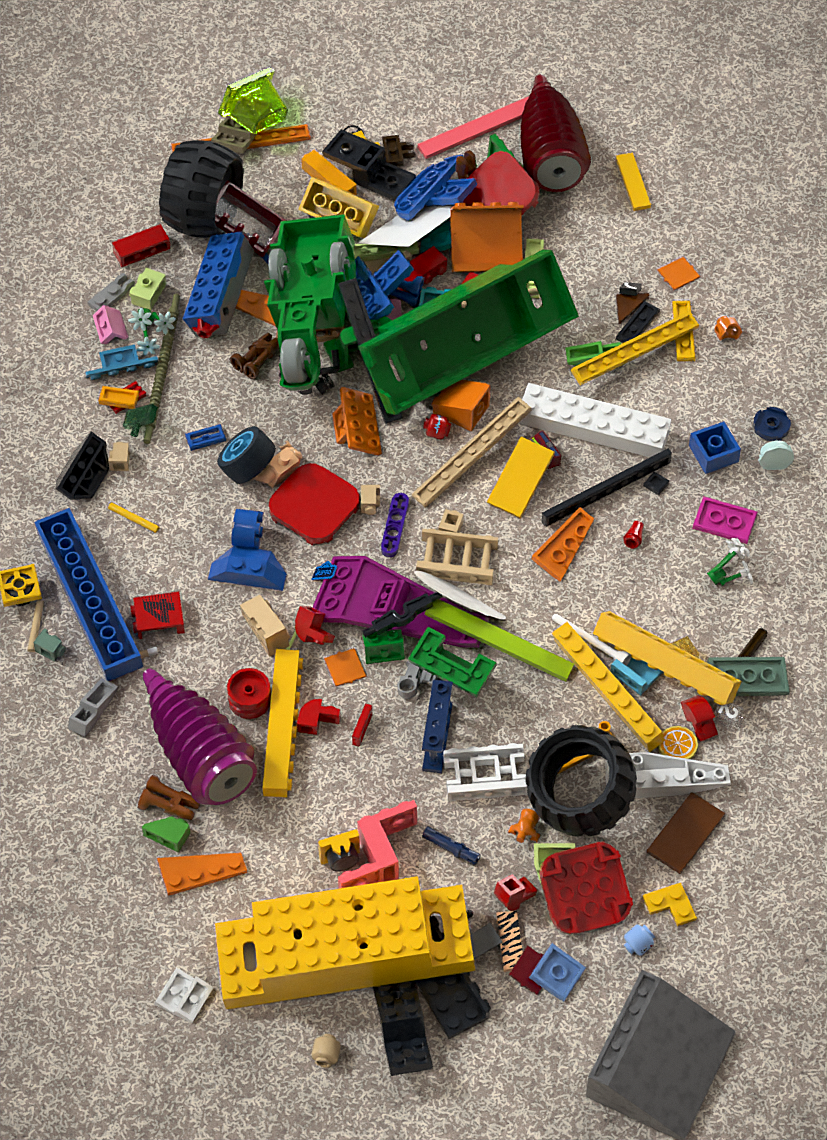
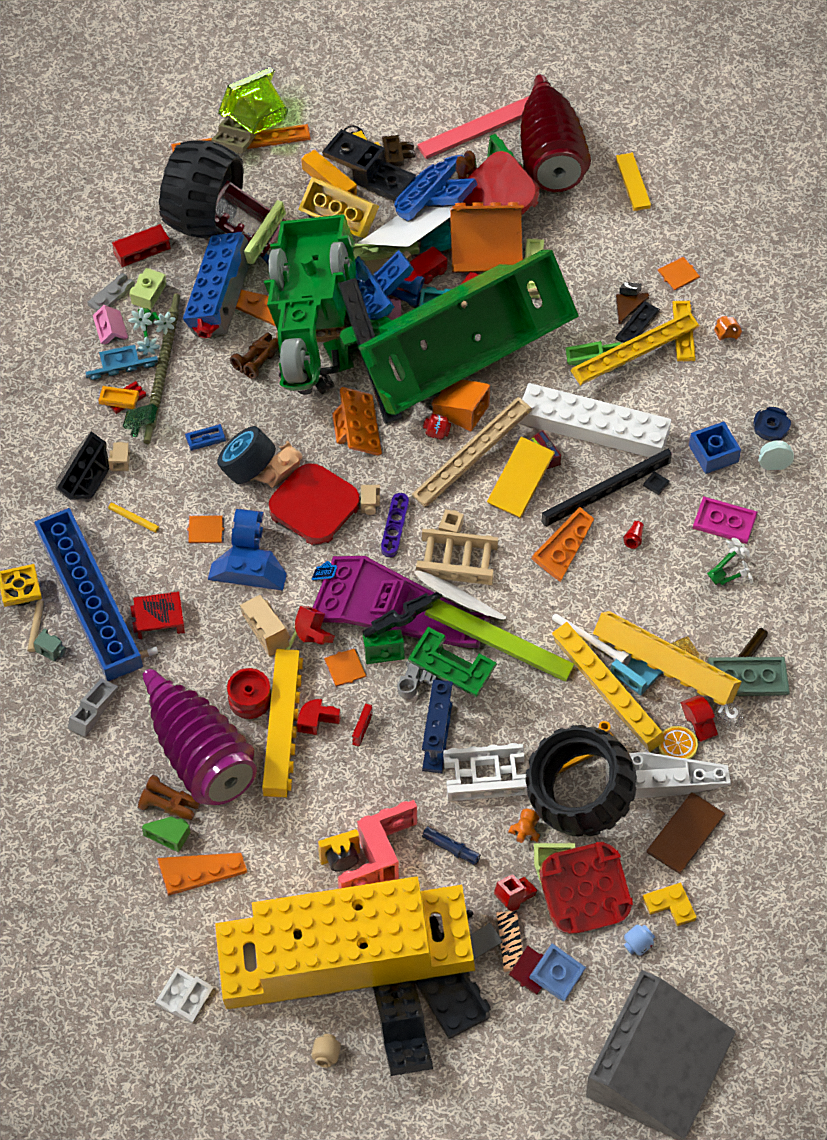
none -> orange piece [187,515,224,543]
none -> yellowish green tile [244,200,286,264]

